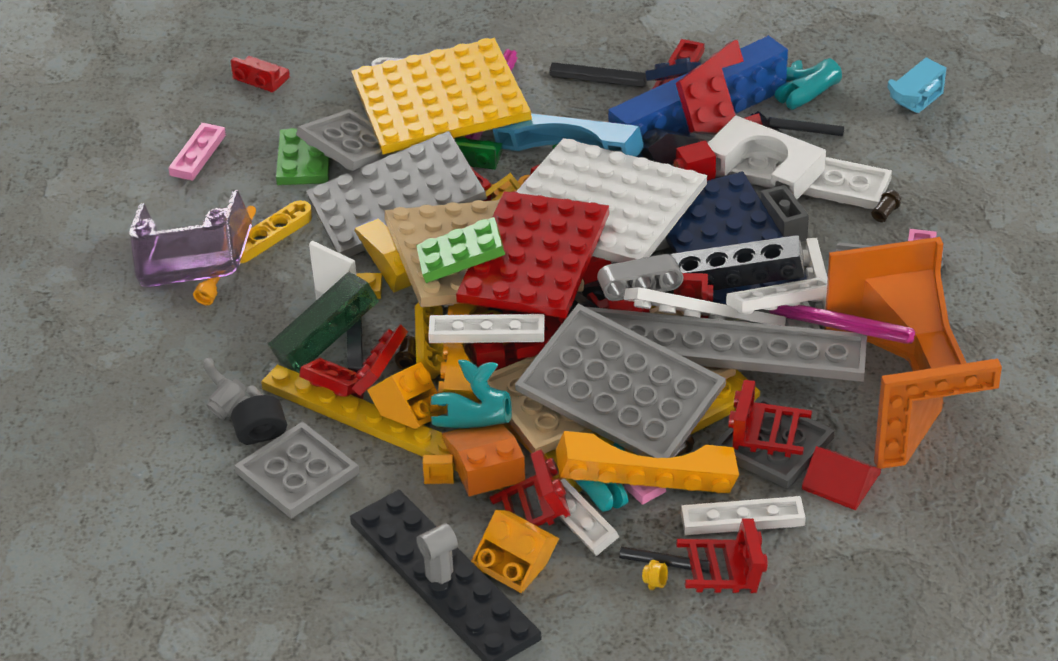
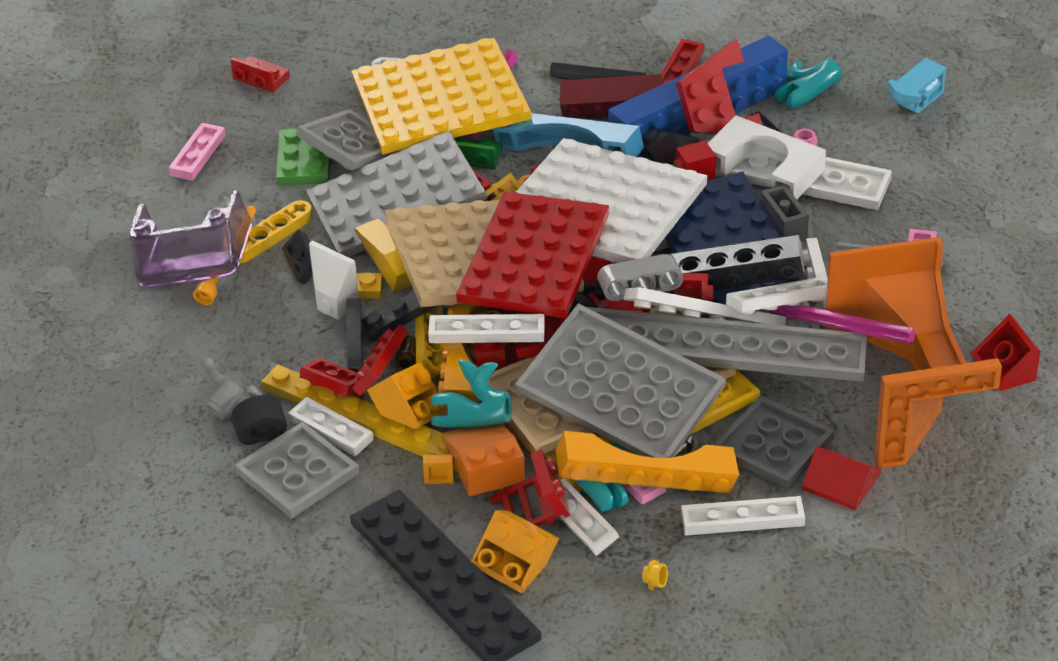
clear green brick [268,271,379,373] -> none
bright green plate [416,217,505,283] -> none
light grey piece [417,523,458,584] -> none
black bar [619,546,710,573] -> none
dark blue plate [645,58,701,81] -> none
red plate [676,518,768,593] -> none
red plate [728,380,812,458] -> none
black bar [767,117,844,136] -> none
dark brown pin [871,190,901,223] -> none
none -> black plate [282,229,313,284]
none -> white plate [288,397,373,457]
none -> black plate [362,291,439,343]
none -> dark red brick [560,74,662,119]
none -> bright pink plate [793,129,818,146]
none -> red slope [970,314,1041,391]

